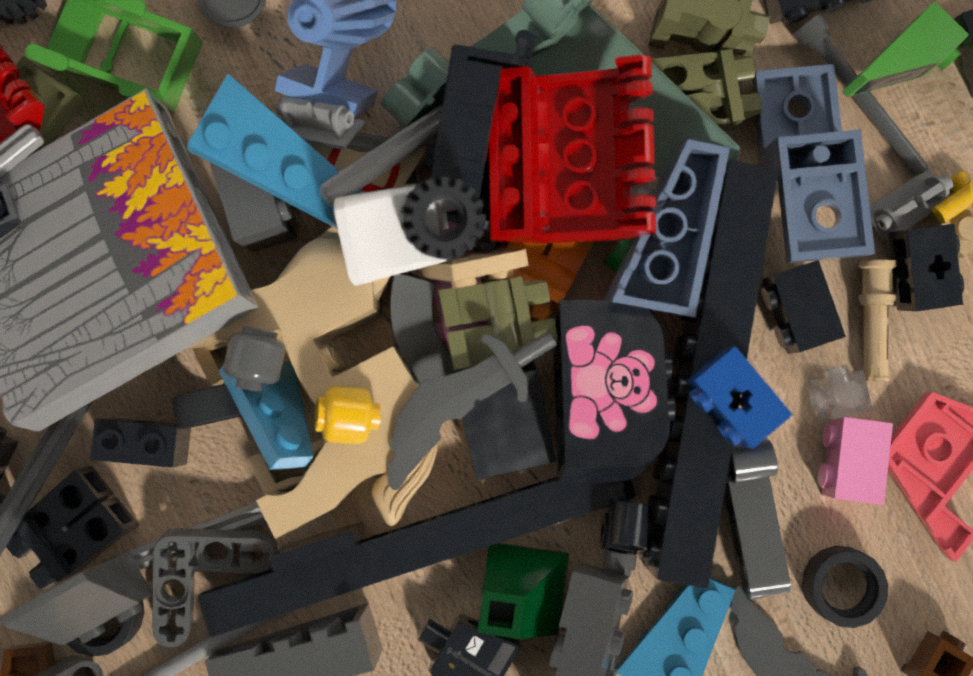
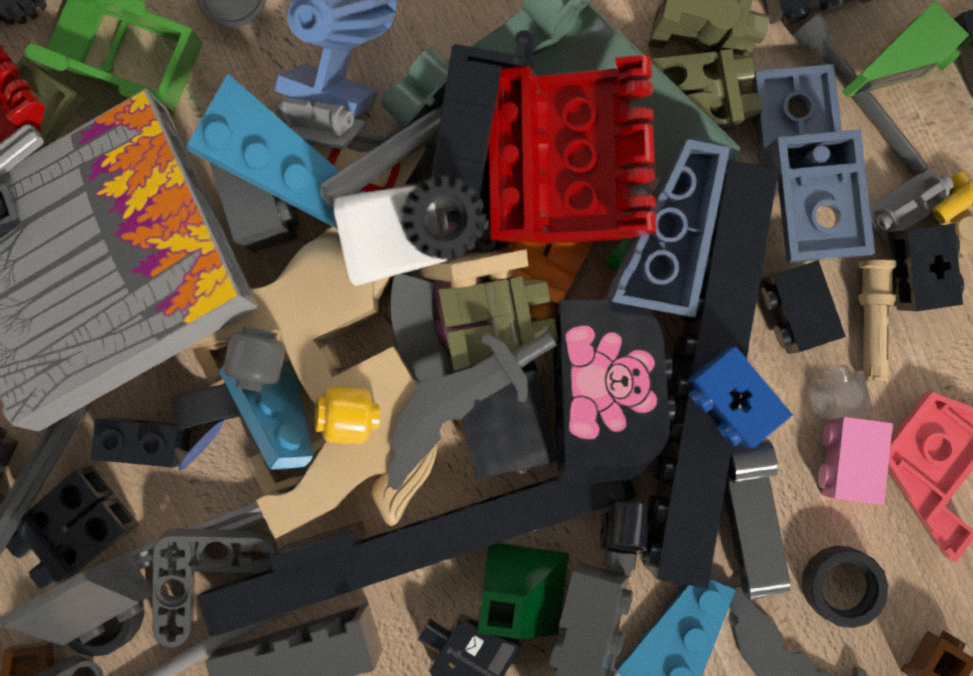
none -> blue sticker [178,421,224,471]

